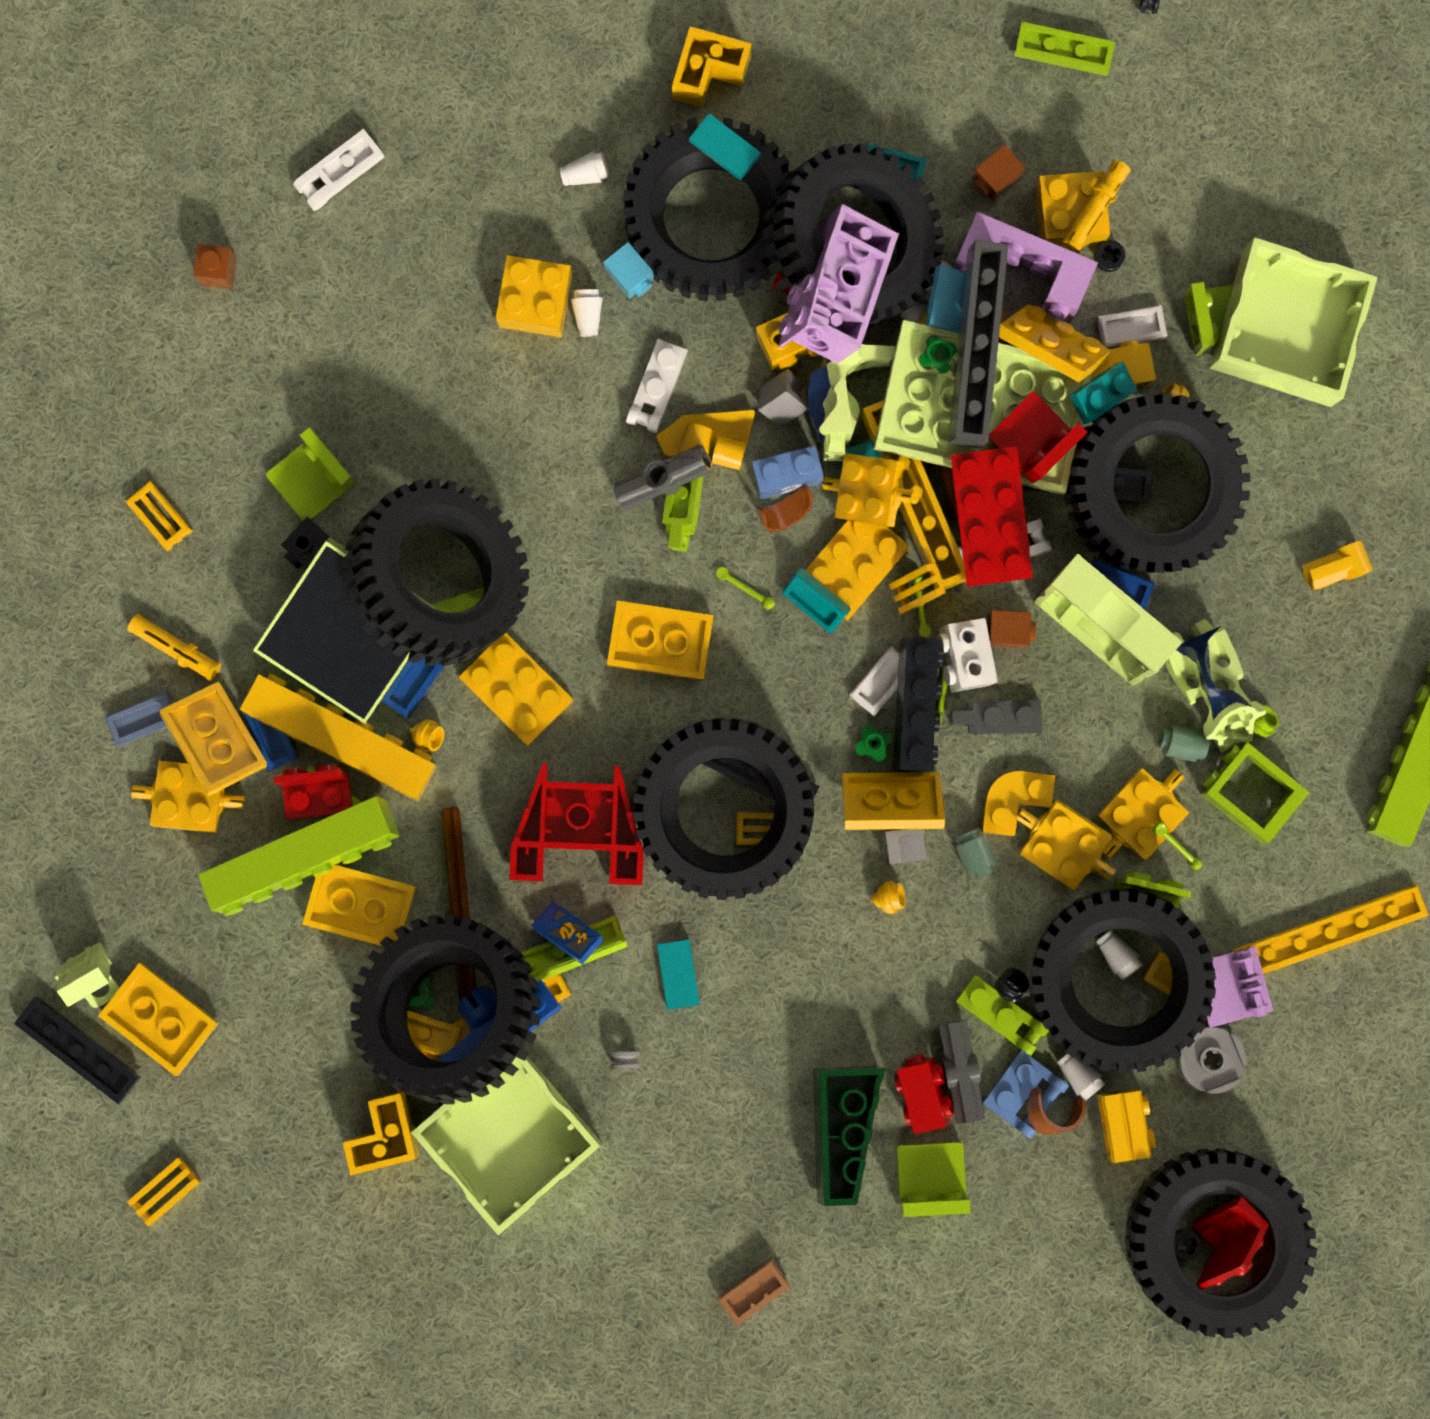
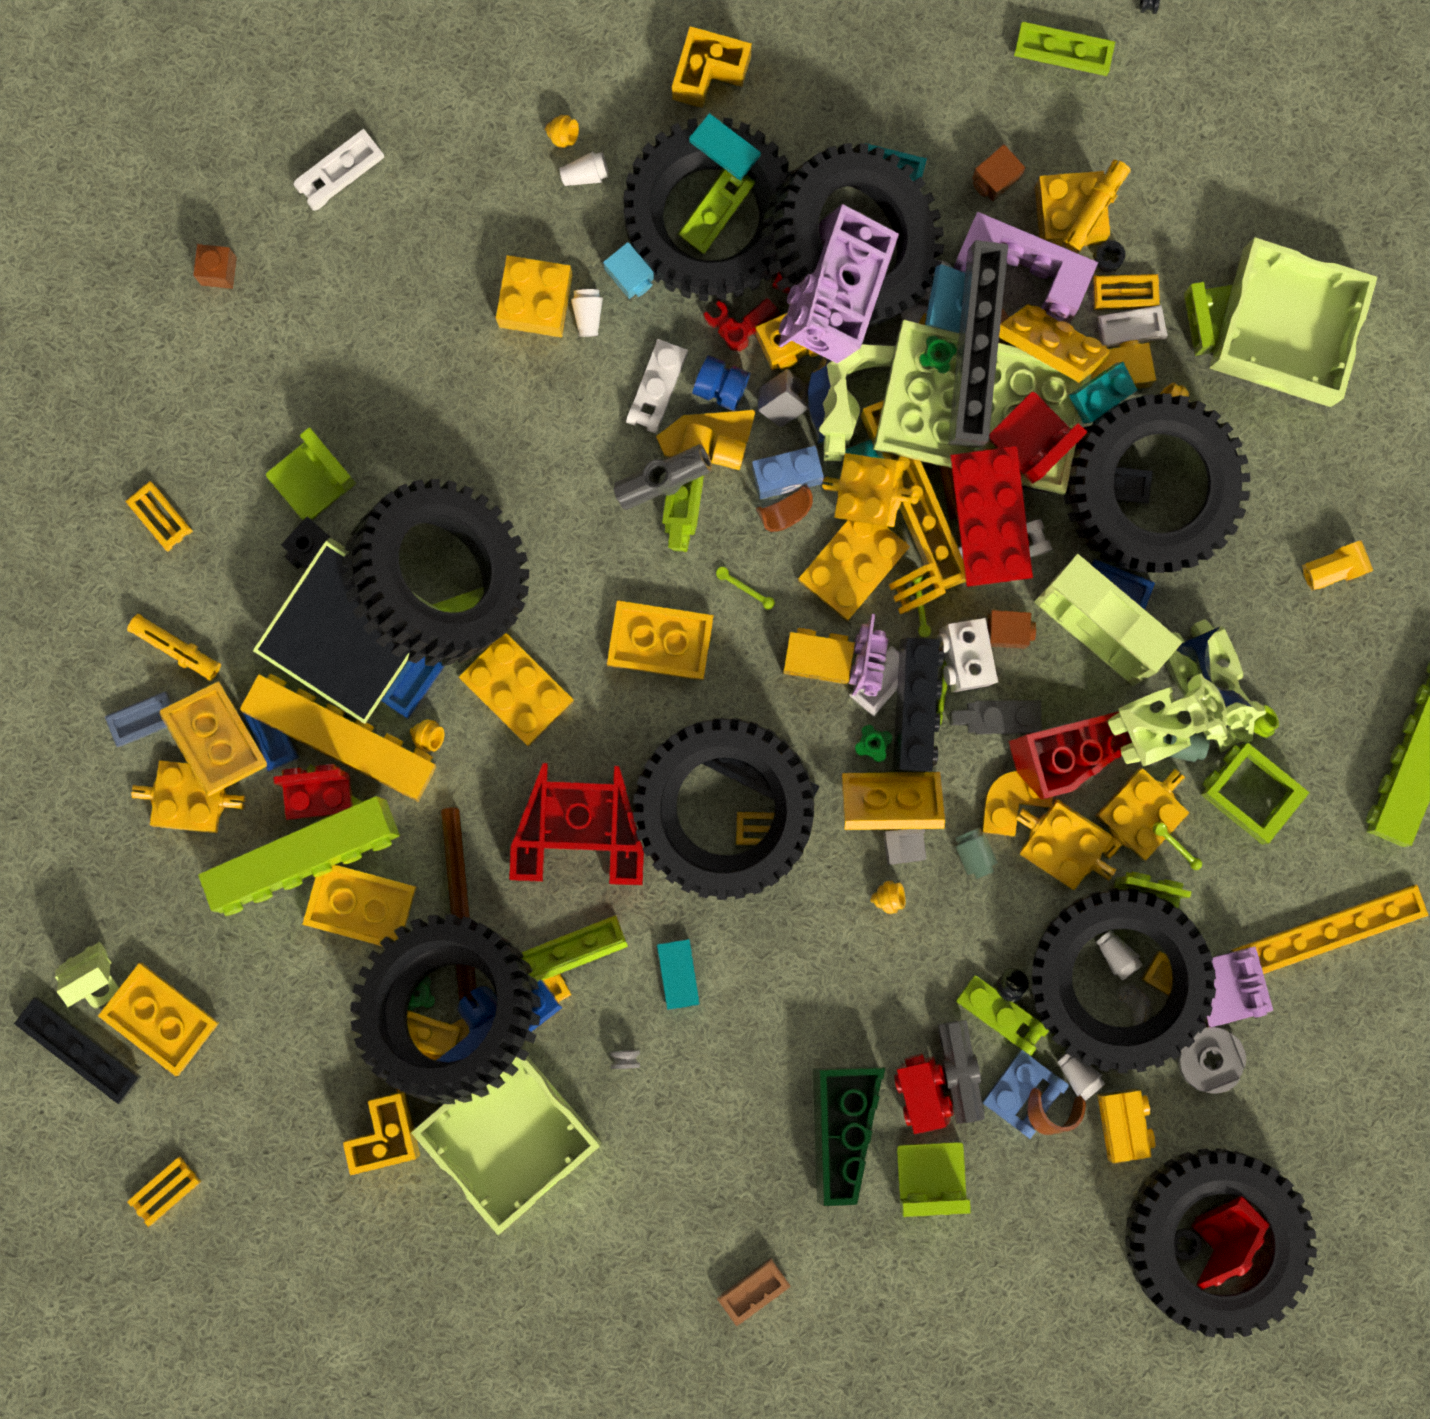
tile [532,901,603,964] -> none
teal tile [781,567,851,634] -> none
none -> yellow plate [545,115,579,148]
none -> lime plate [676,168,755,254]
none -> blue wheel [692,355,750,411]
none -> red bar [704,297,780,352]
none -> yellow brick [783,628,855,684]
none -> lavender hinge [849,614,889,696]
none -> red wedge [1008,711,1132,800]
none -> yellow tile [1093,274,1160,310]
none -> yellowish green hips [1108,673,1228,766]

